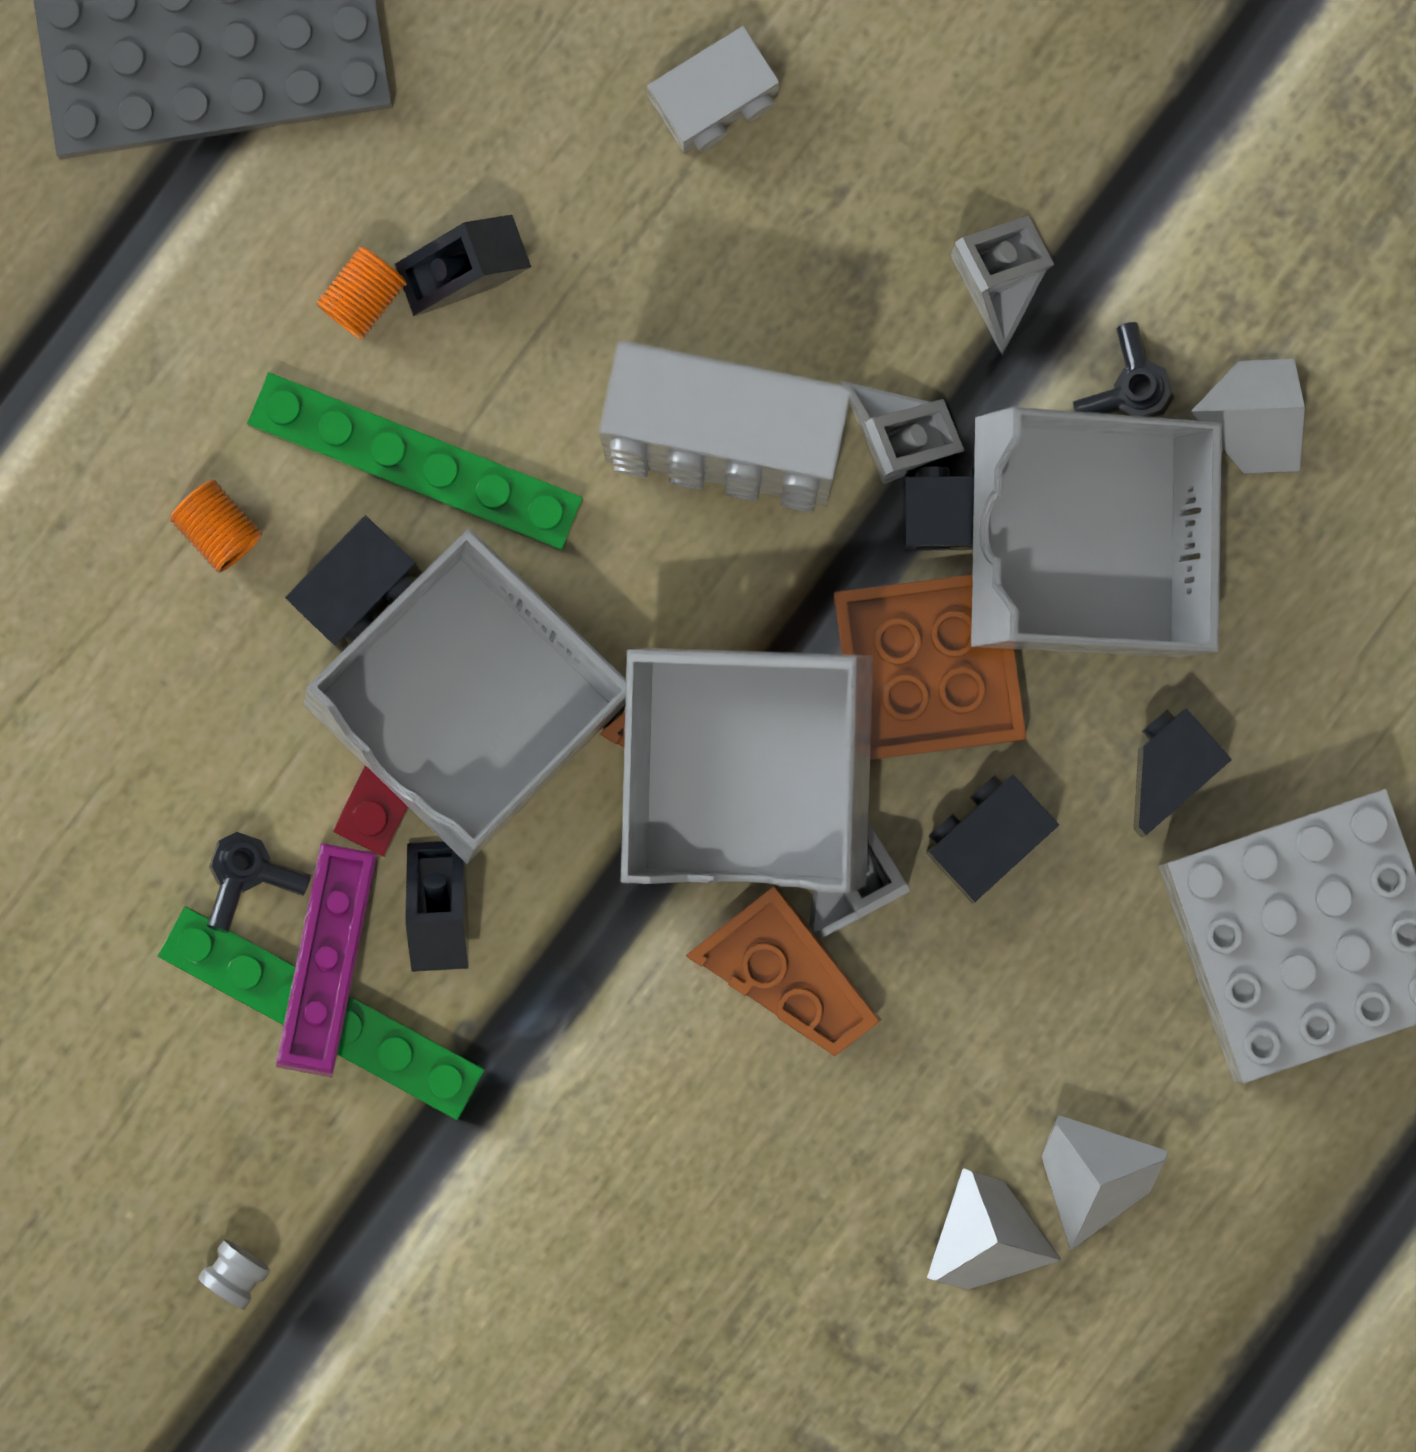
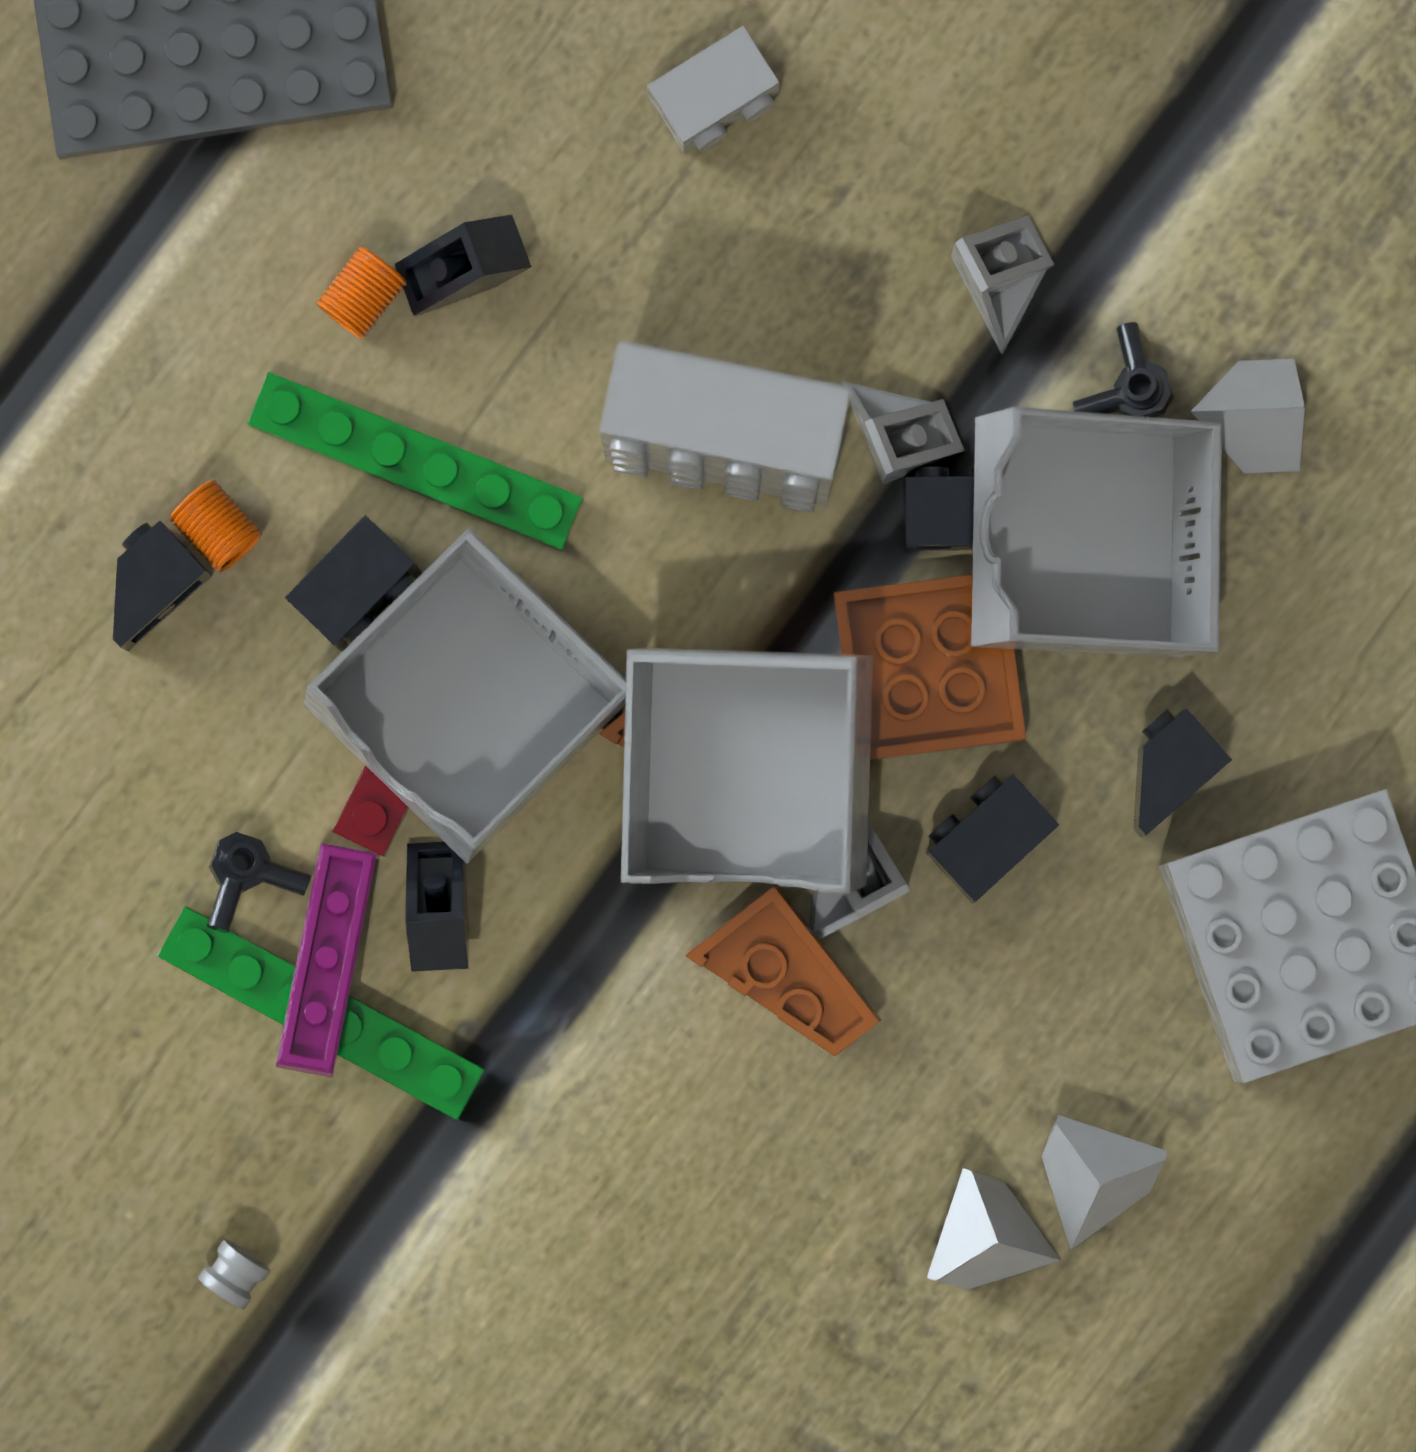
none -> black slope [113,521,212,652]

